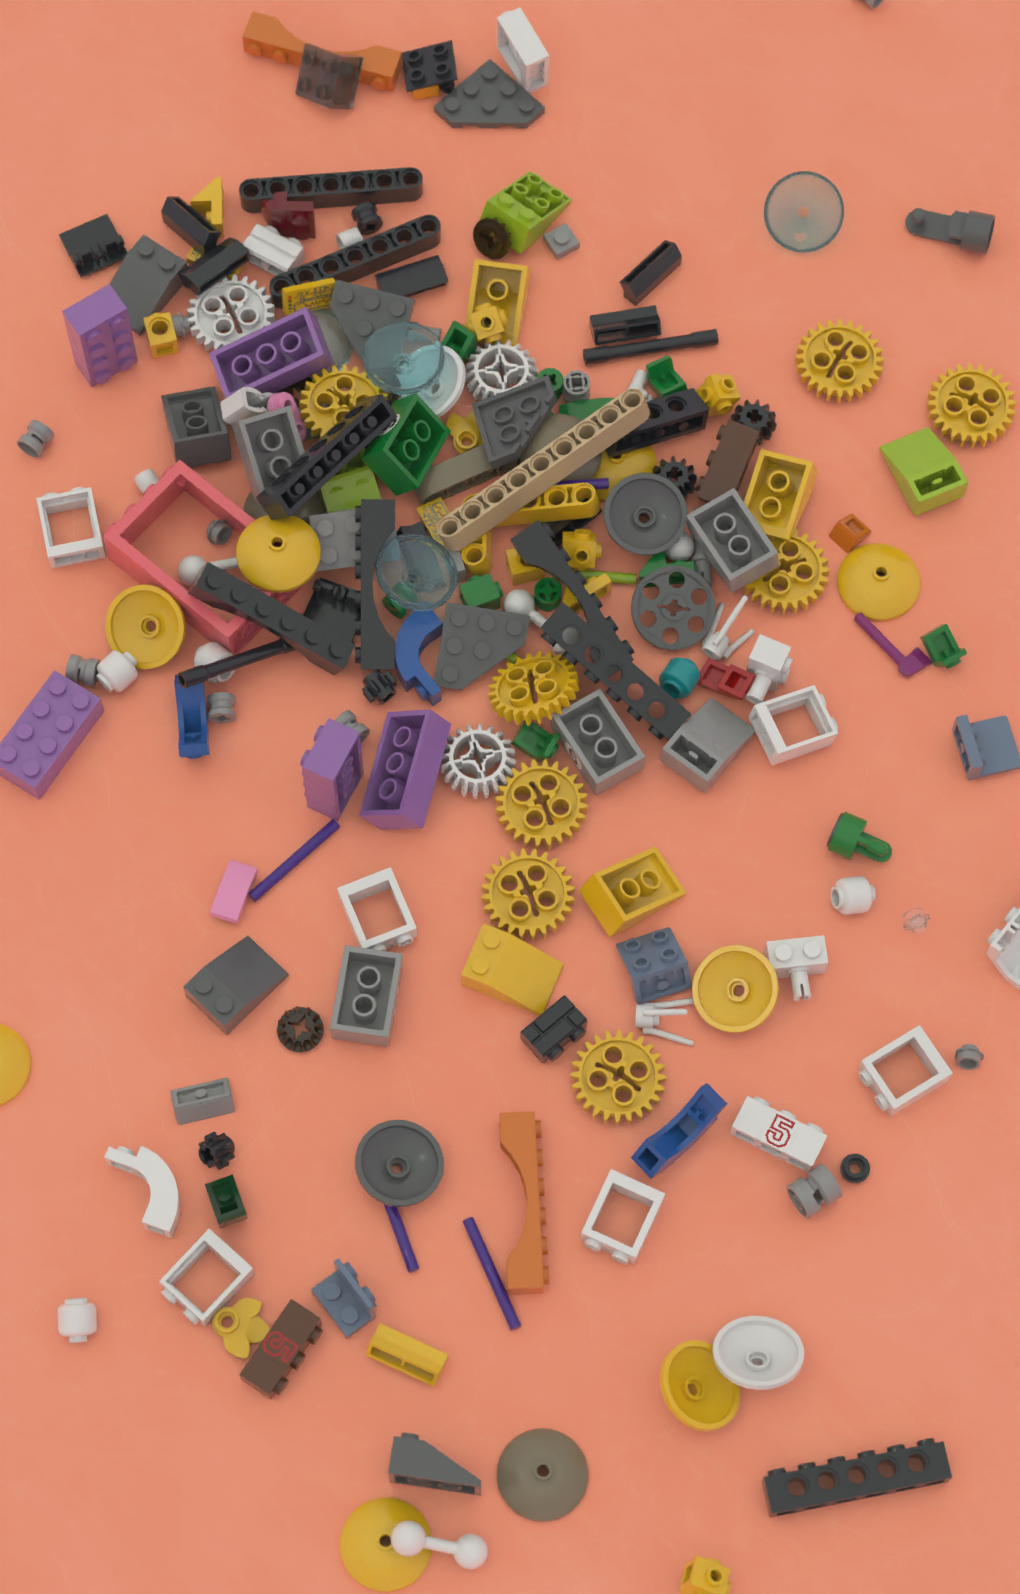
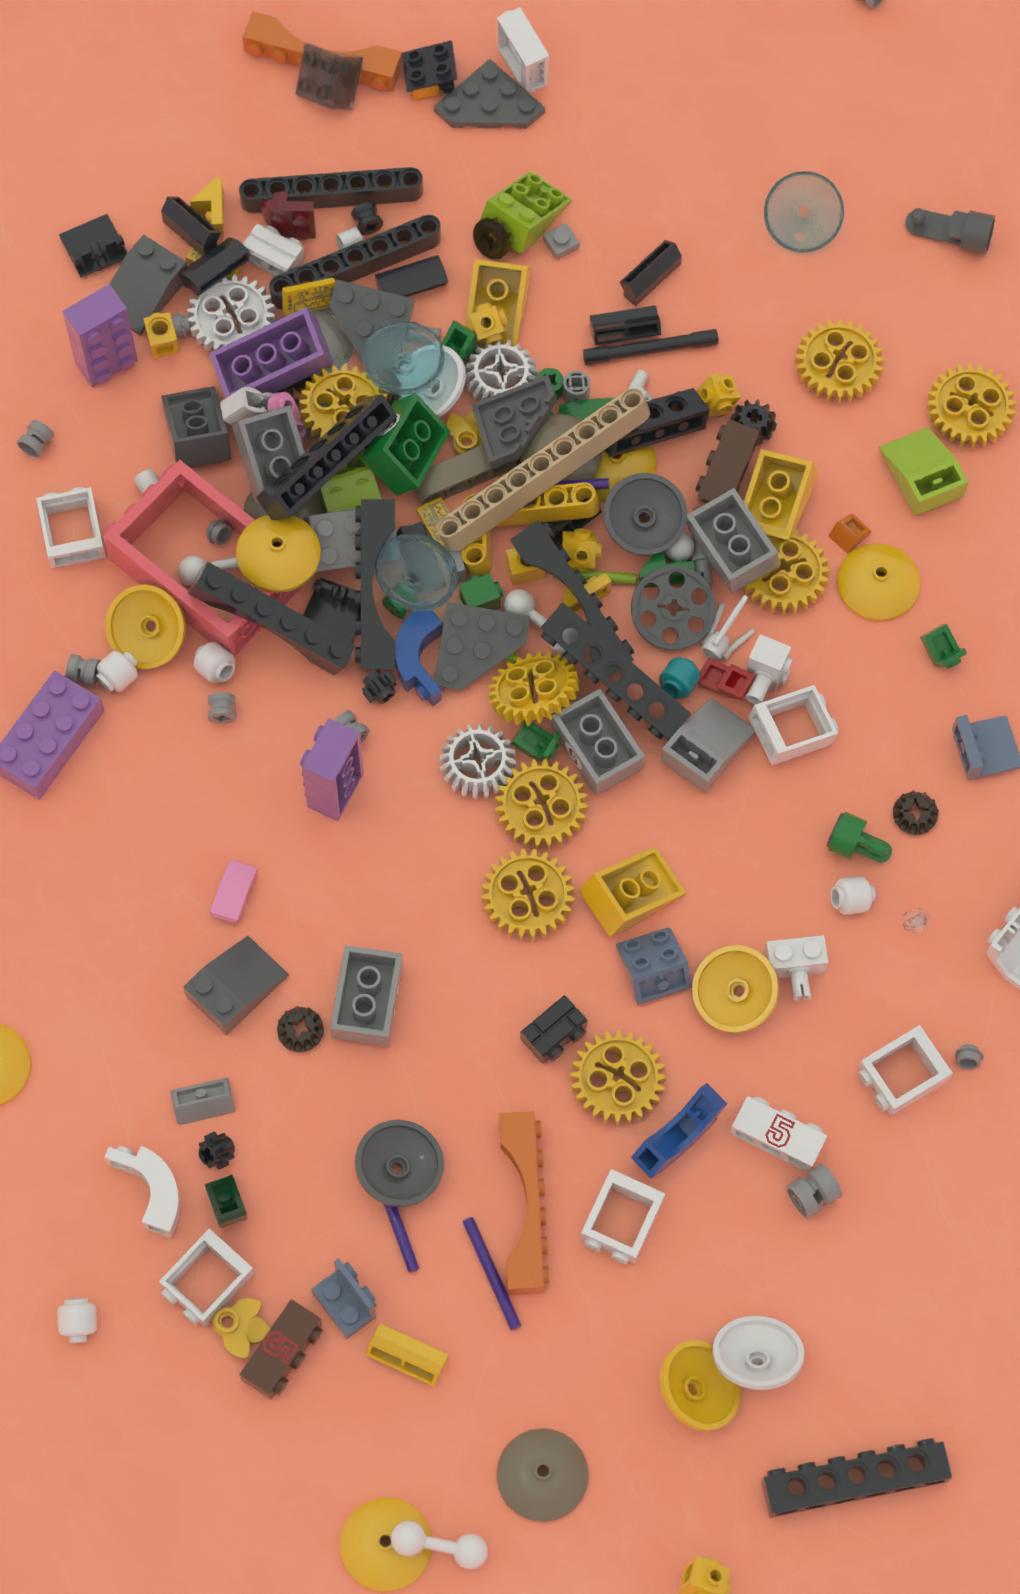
blue arch [174,675,210,759] -> none
black piece [178,638,296,689] -> none
dark purple bar [248,819,340,902] -> none
white window [337,867,417,951] -> none
medium lavender brick [359,709,451,830] -> none
dark grey slope [388,1432,481,1496] -> none
yellow slope [461,923,564,1016] -> none
green wheel [534,577,562,612] -> none
white plant [635,998,694,1046] -> none
green bracket [646,355,687,398] -> none
black gear [652,455,697,501] -> none
black plate [840,1153,870,1183] -> none
magenta piece [854,613,932,678] -> none
none -> dark brown gear [893,790,939,835]

